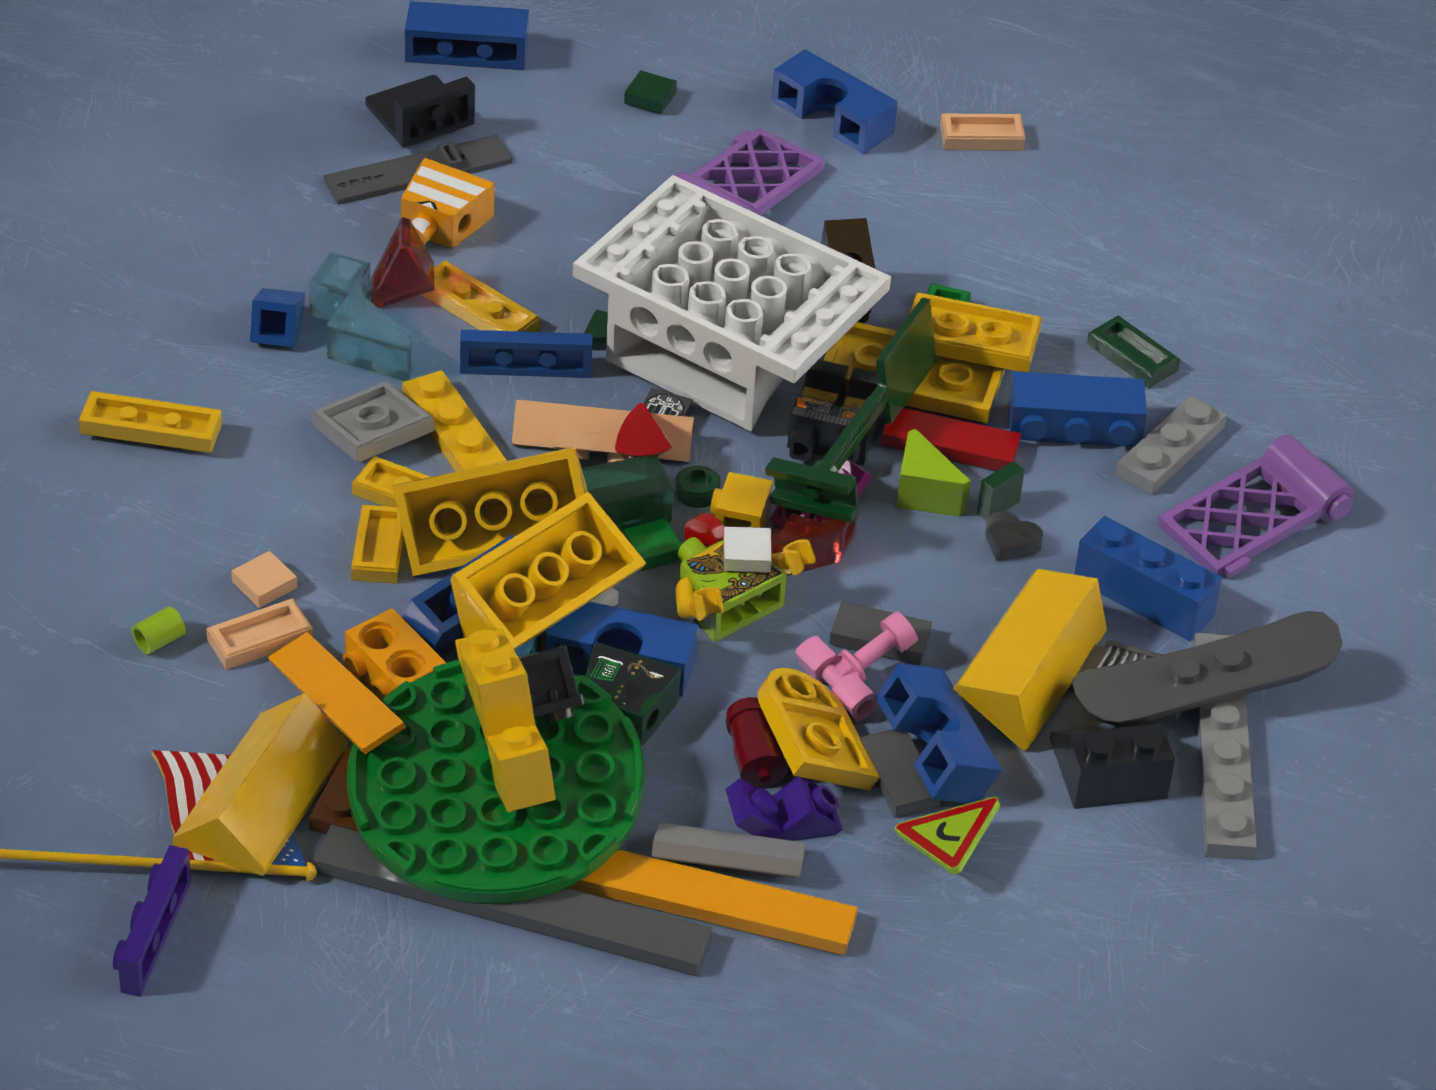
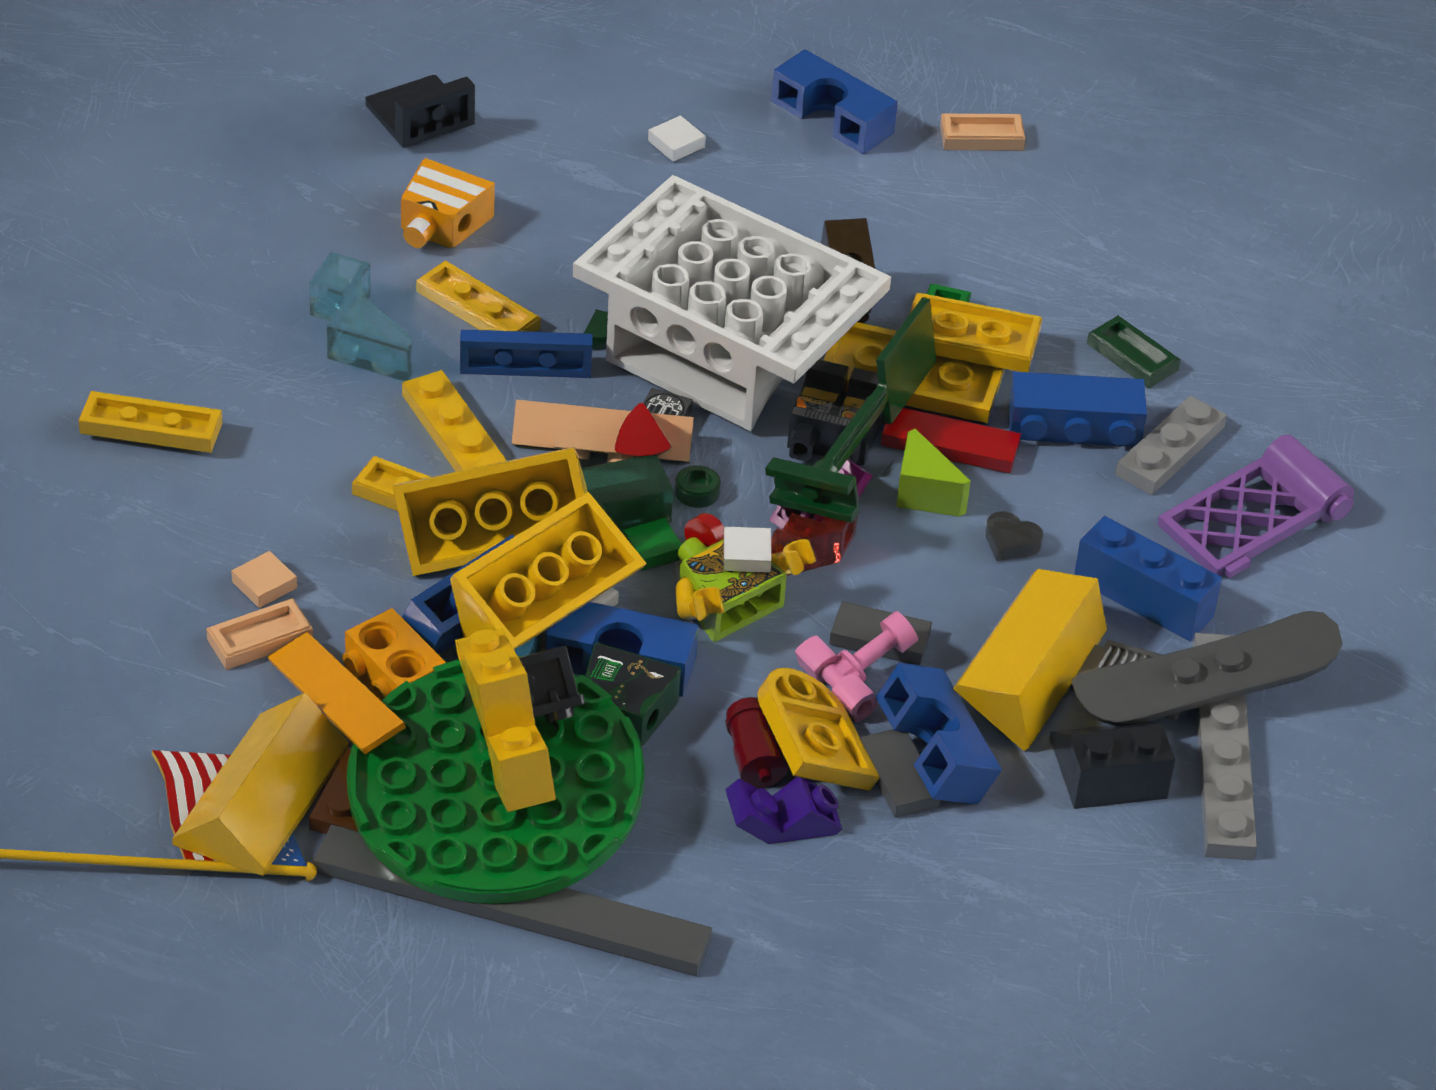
dark purple plate [113,845,191,997] -> none
lime hinge [131,606,186,655] -> none
blue brick [250,288,305,347] -> none
light grey tile [311,381,435,463] -> none
dark grey piece [323,135,512,205] -> none
yellow tile [351,505,405,584] -> none
clear red slope [370,217,435,308] -> none
blue brick [405,1,529,70] -> none
light orange tile [566,849,858,956] -> none
dark green tile [624,70,677,114] -> none
light grey tile [652,822,806,878] -> none
medium lavender piece [666,128,825,216] -> none
yellow brick [710,472,773,528] -> none
piece [895,797,1001,874] -> none
dark green tile [977,461,1025,522] -> none
none -> white tile [648,115,706,162]

